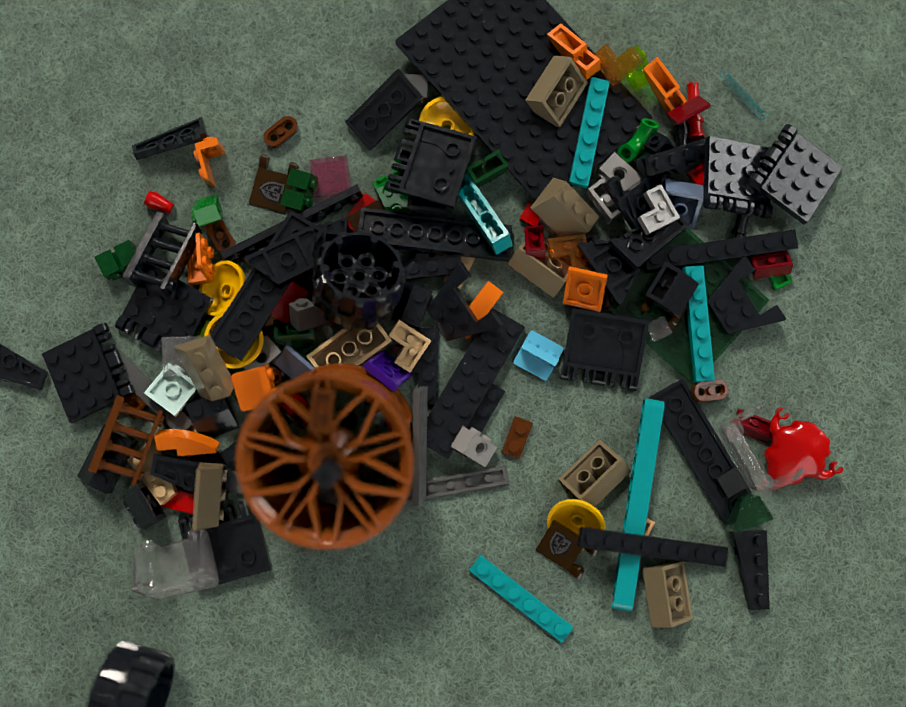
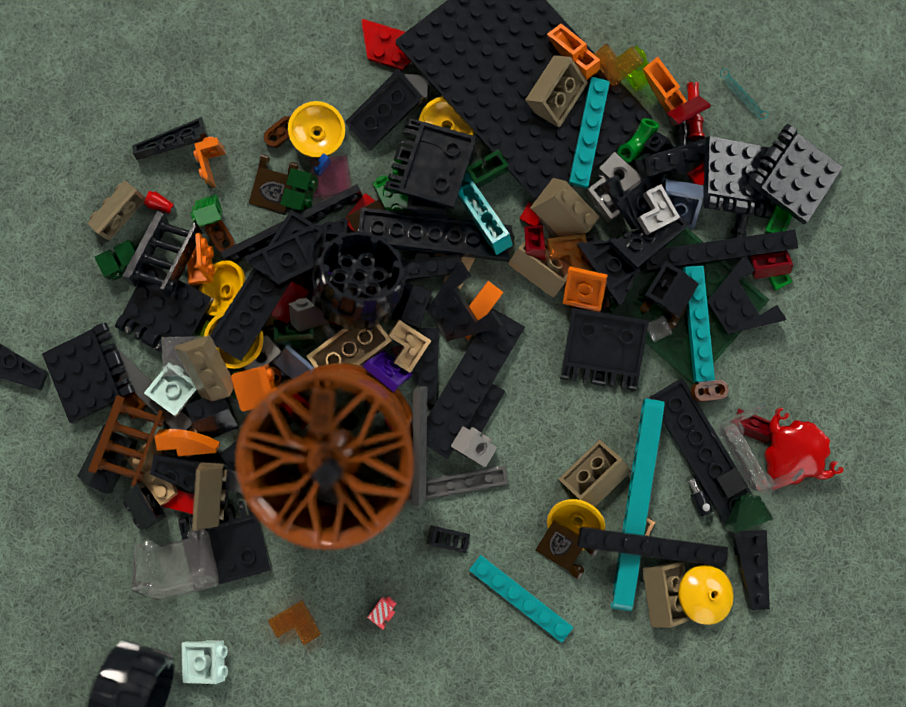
reddish brown plate [502,416,533,459] -> none
medium azure bracket [513,330,564,381] -> none
none -> dark tan slope [87,180,146,241]
none -> light aqua plate [182,640,228,684]
none -> clear orange plate [267,600,322,645]
none -> yellow dish [288,101,345,158]
none -> blue tile [314,154,331,176]
none -> red wing [362,19,411,71]
none -> coral brick [367,596,397,630]
none -> black slope [426,525,470,553]
none -> yellow dish [679,565,734,625]
none -> black piece [689,479,713,517]
none -> green tile [764,204,792,233]

